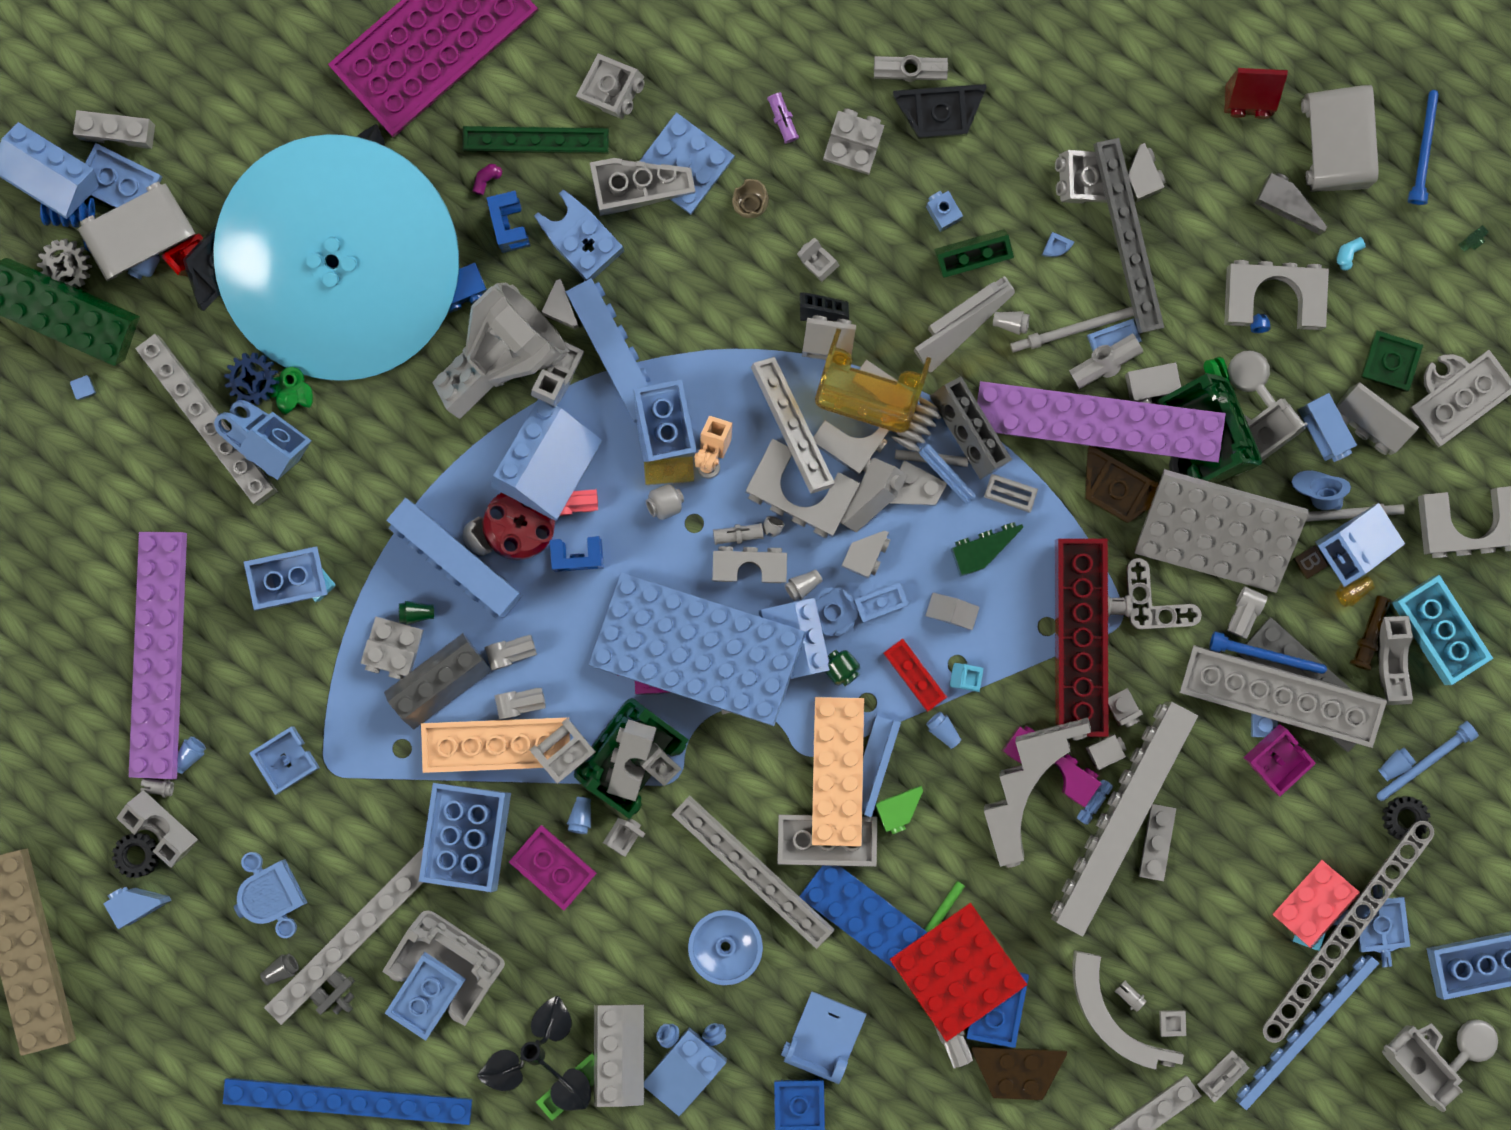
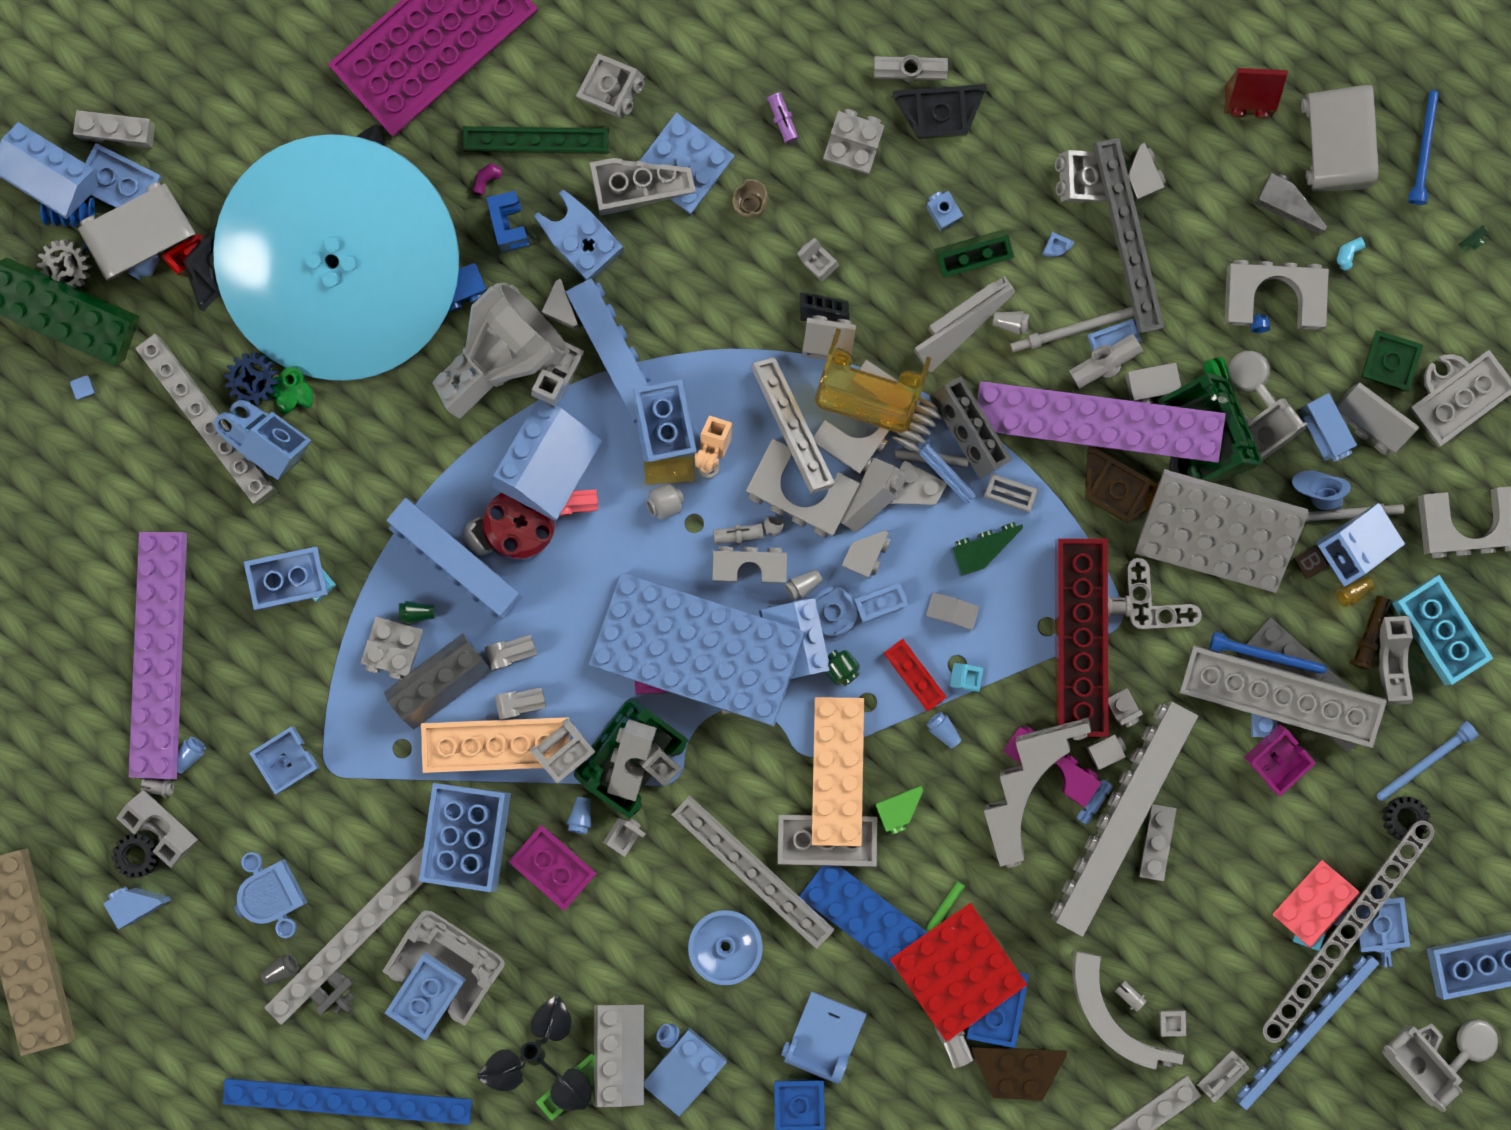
blue panel [550,536,604,572] -> none
medium blue plate [702,1023,726,1046] -> none
medium blue fence [862,715,901,817] -> none
light grey piece [1227,586,1267,639] -> none
medium blue cone [1378,747,1416,781] -> none

